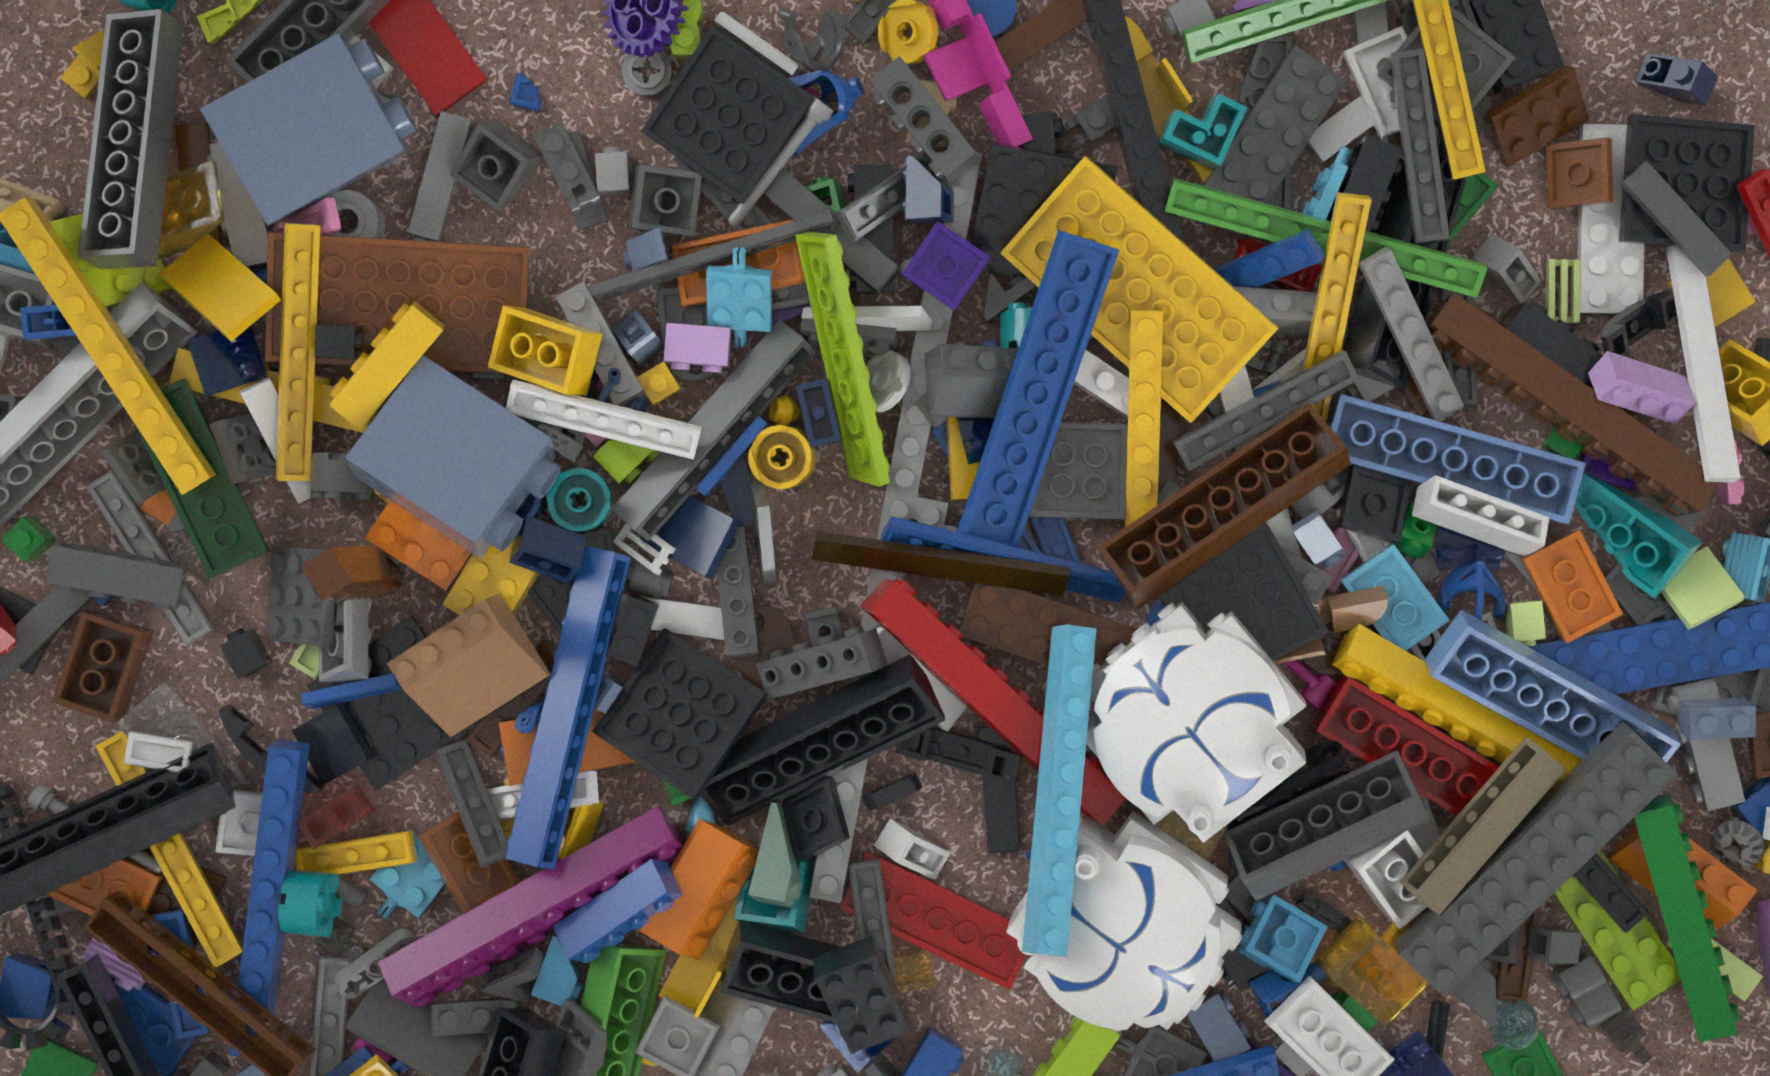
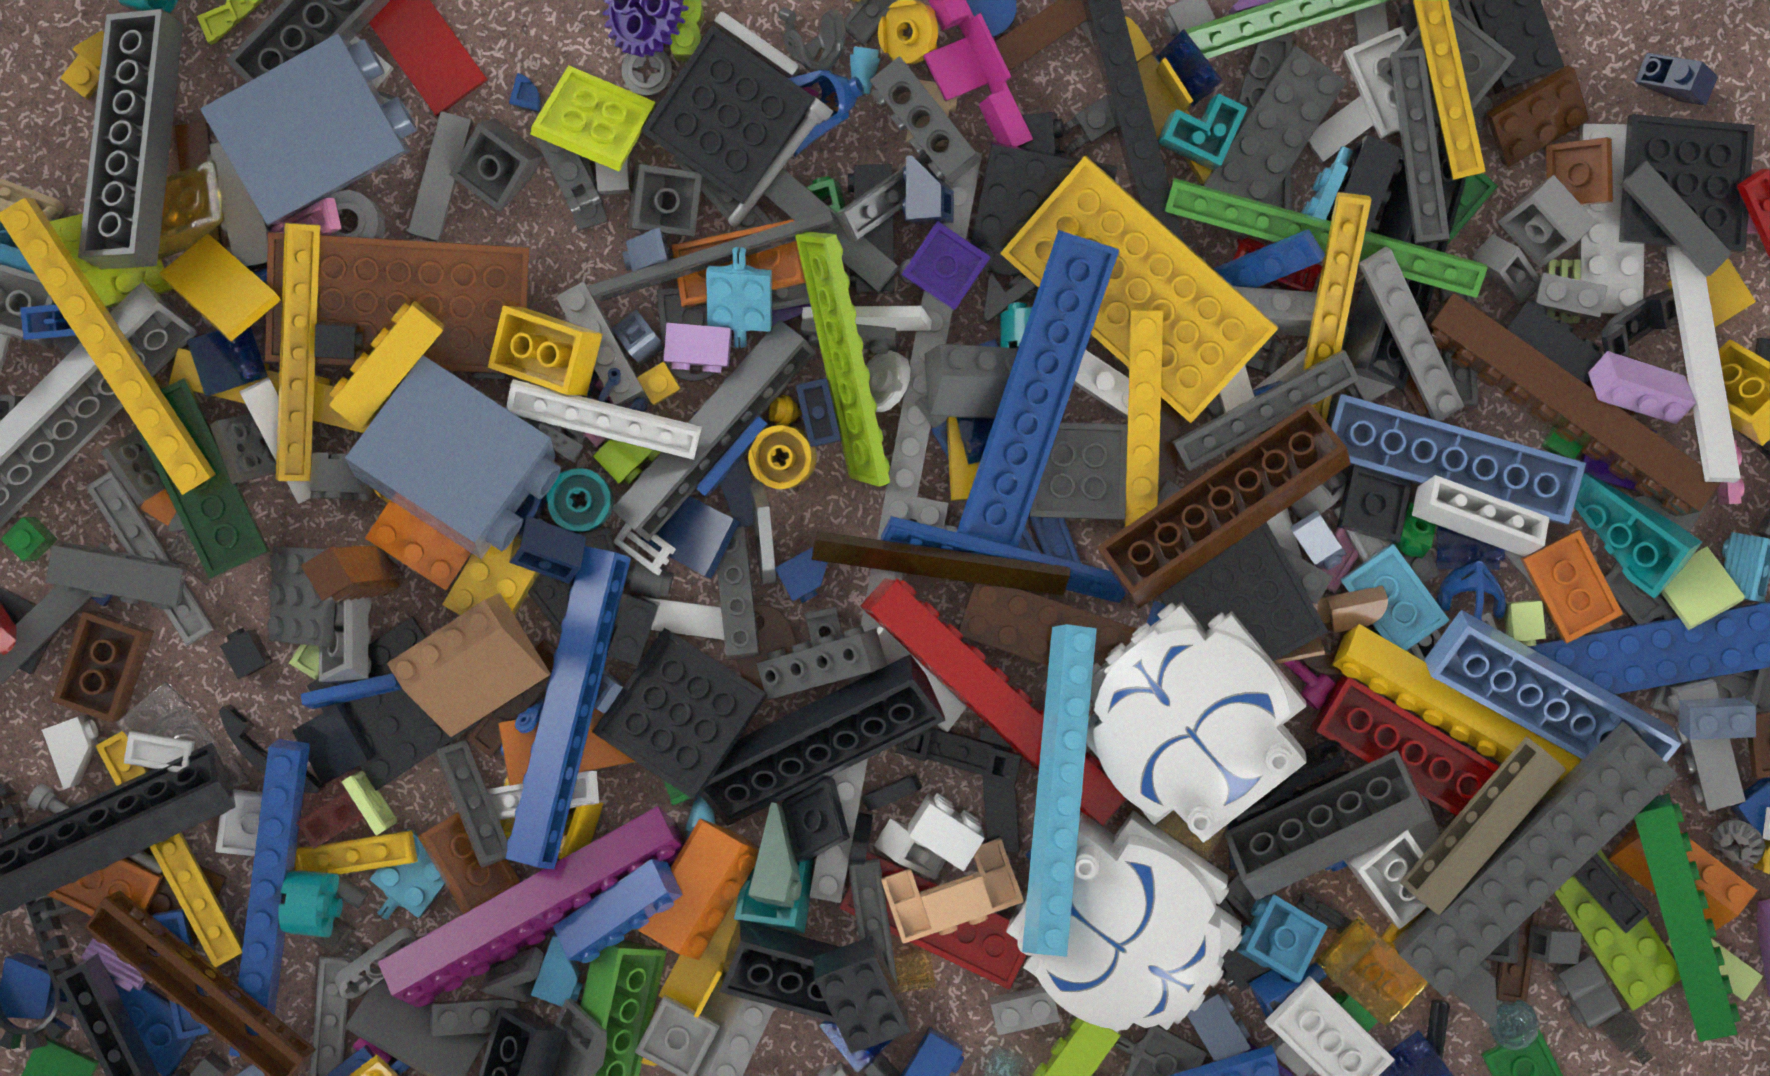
none -> white slope [42,715,99,789]
none -> yellowish green tile [342,771,398,836]
none -> neon yellow plate [530,65,656,172]
none -> blue slope [775,547,828,603]
none -> black beam [849,812,873,865]
none -> medium azure cone [850,47,881,94]
none -> light nougat bracket [881,838,1024,944]
none -> white brick [908,793,985,871]
none -> light grey brick [989,985,1060,1036]
none -> clear blue hinge [1155,29,1223,107]
none -> light grey brick [1498,175,1596,268]
none -> light grey brick [1534,272,1608,320]

